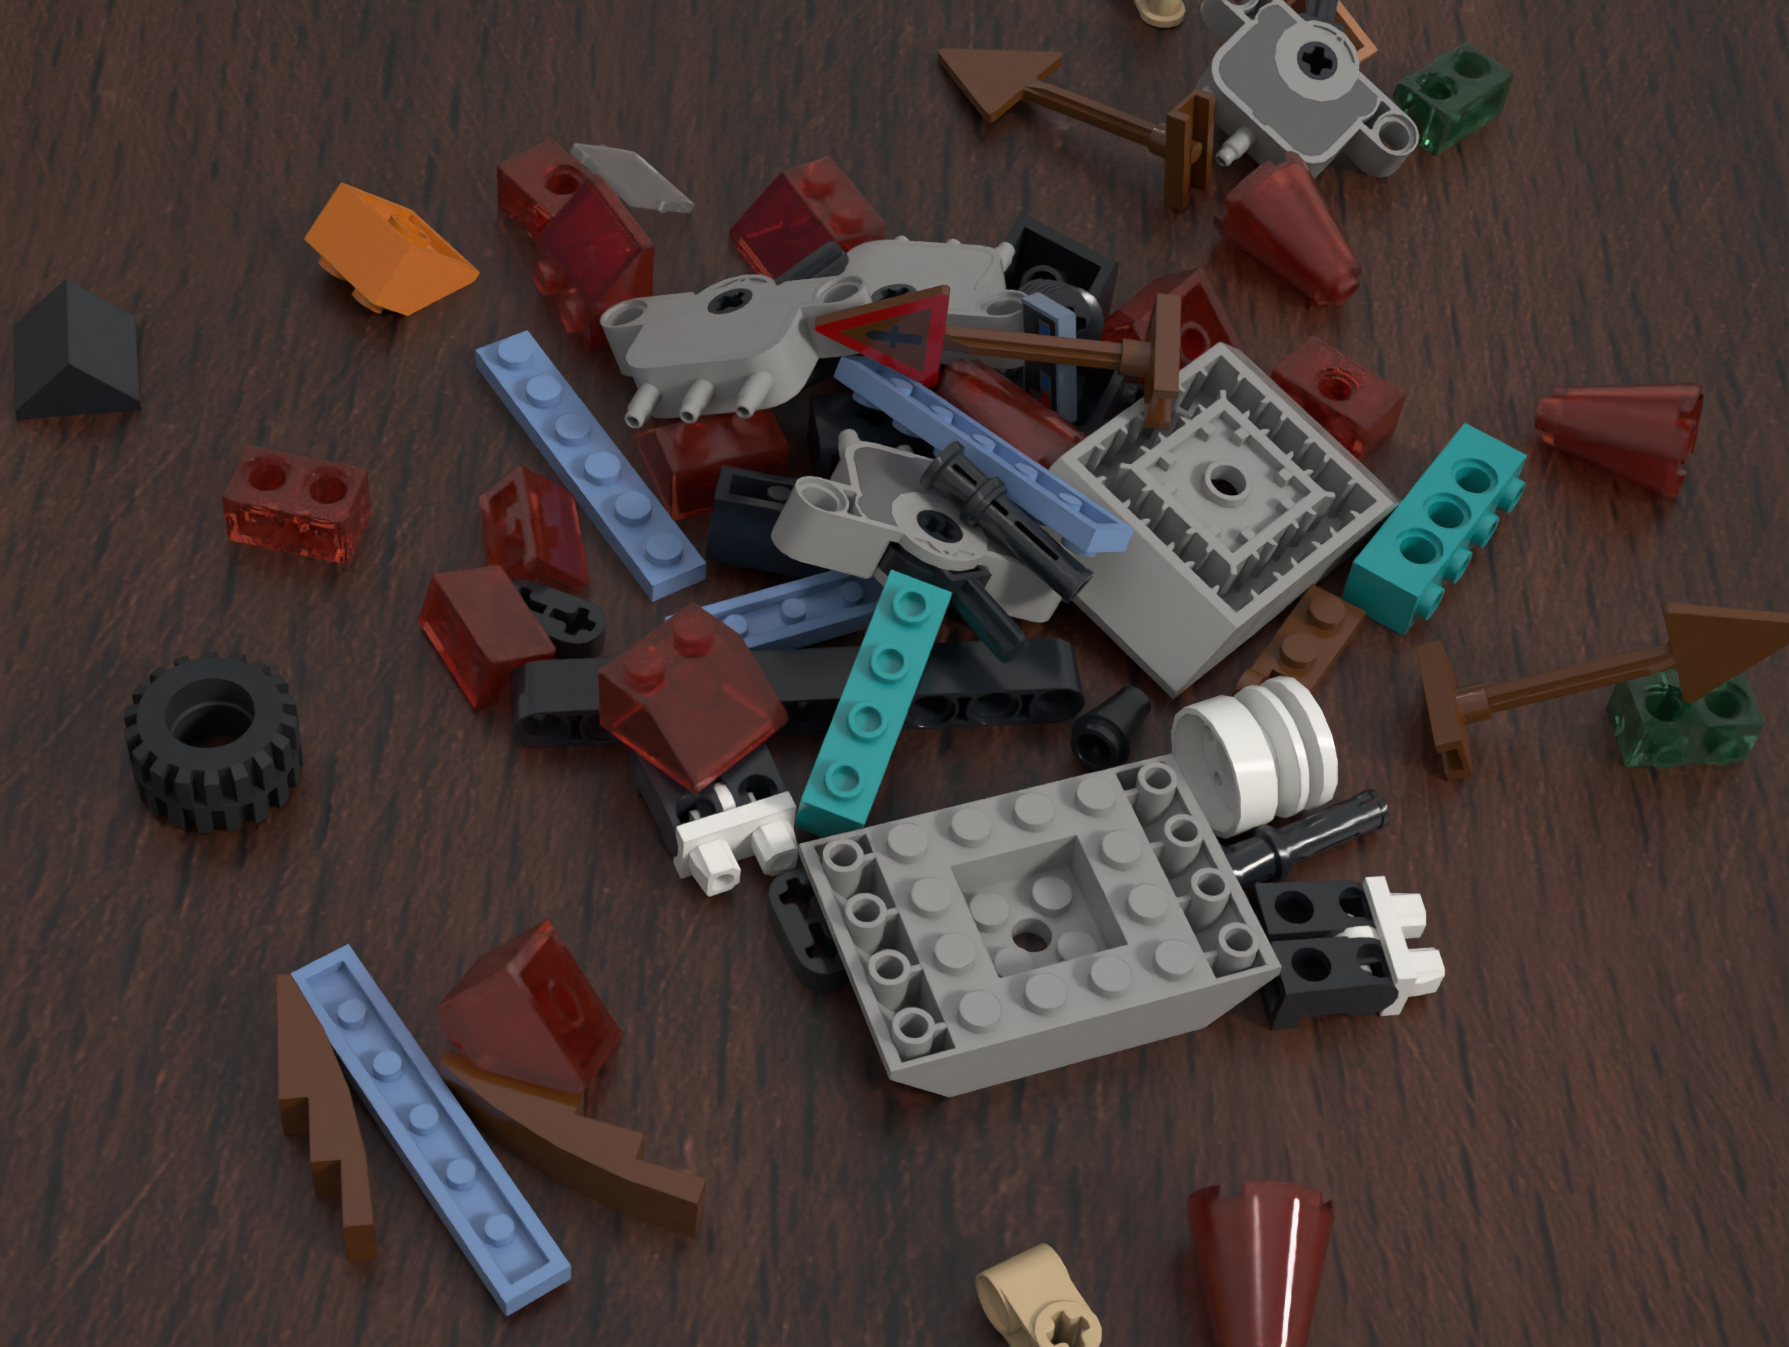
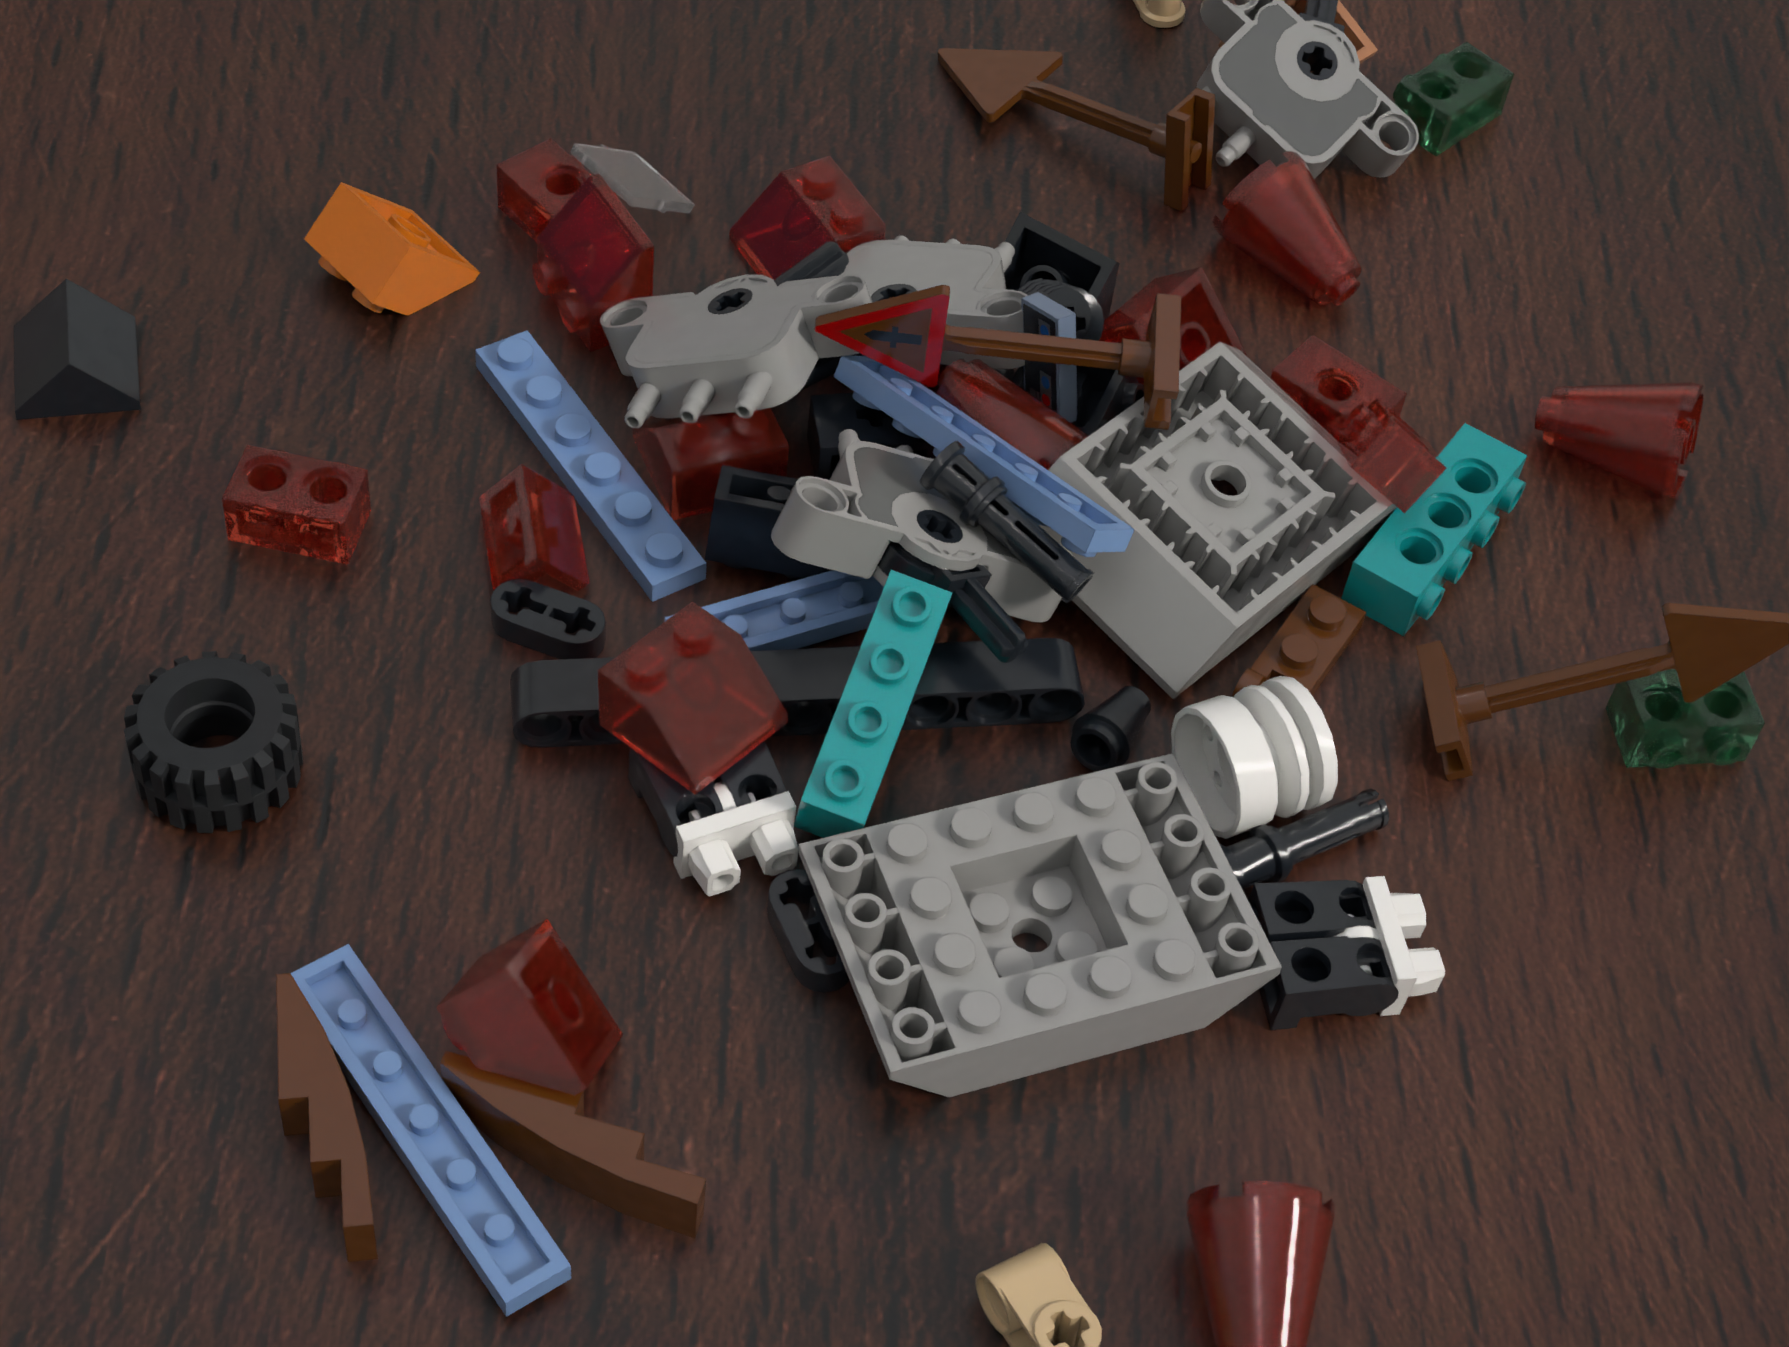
clear red panel [418,565,556,709] -> none
none -> clear red brick [1337,397,1446,514]

